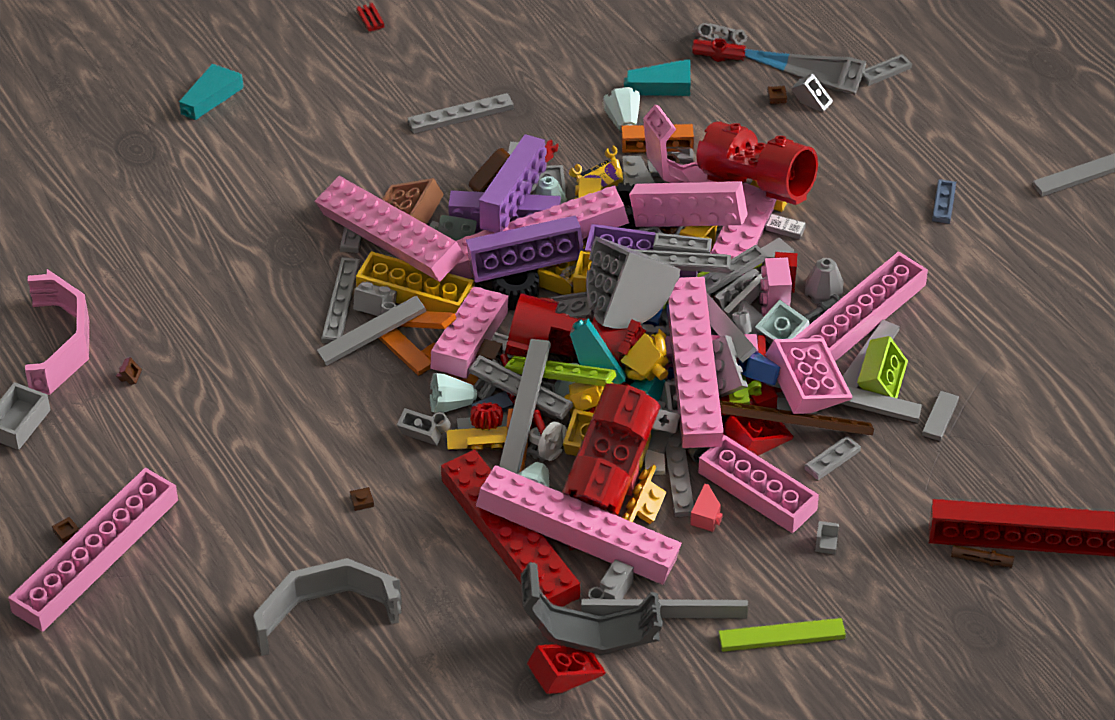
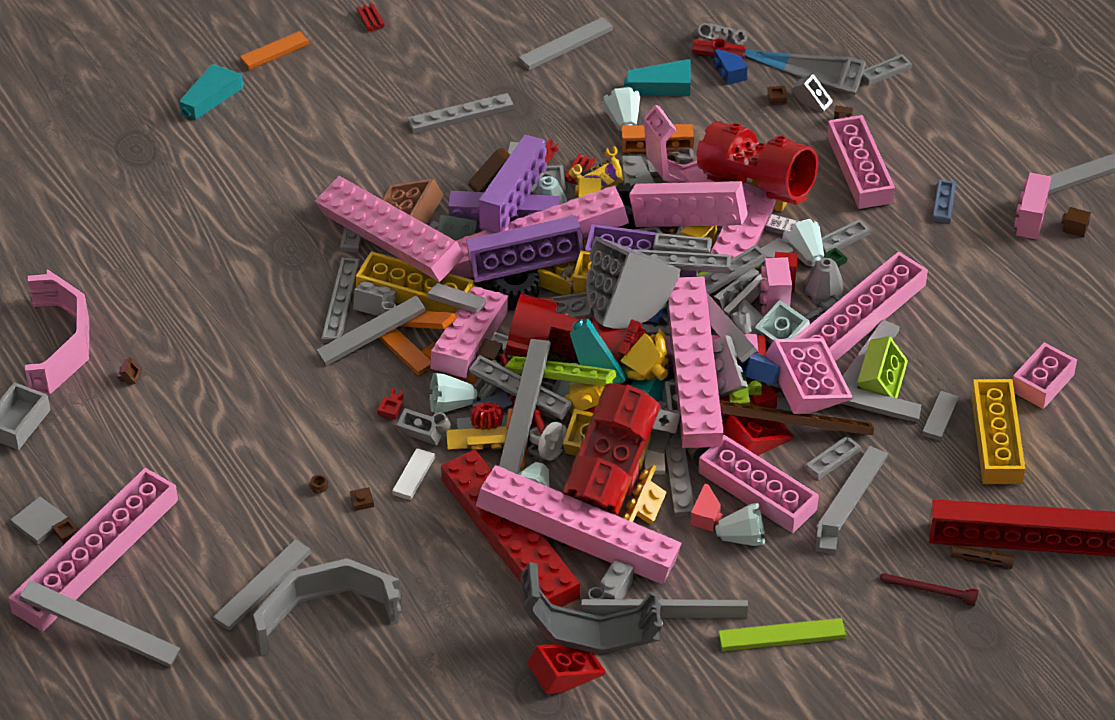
none -> light grey tile [10,496,68,545]
none -> light grey tile [20,580,180,668]
none -> light grey tile [213,539,311,631]
none -> orange tile [240,31,309,70]
none -> reddish brown plate [309,475,329,493]
none -> red plate [377,388,404,420]
none -> white tile [392,448,435,500]
none -> light grey tile [427,283,486,313]
none -> light grey tile [519,17,613,70]
none -> red tile [564,154,595,185]
none -> blue slope [713,49,747,85]
none -> light aqua cone [716,503,765,546]
none -> light aqua cone [782,219,824,267]
none -> light grey tile [816,446,888,532]
none -> light grey tile [821,219,871,253]
none -> dark green tile [823,247,847,267]
none -> bright pink brick [827,115,895,209]
none -> reddish brown tile [834,105,853,120]
none -> dark red piece [880,573,979,606]
none -> yellow brick [971,379,1025,484]
none -> bright pink brick [1012,342,1077,409]
none -> bright pink brick [1014,172,1052,240]
none -> reddish brown brick [1061,207,1091,237]

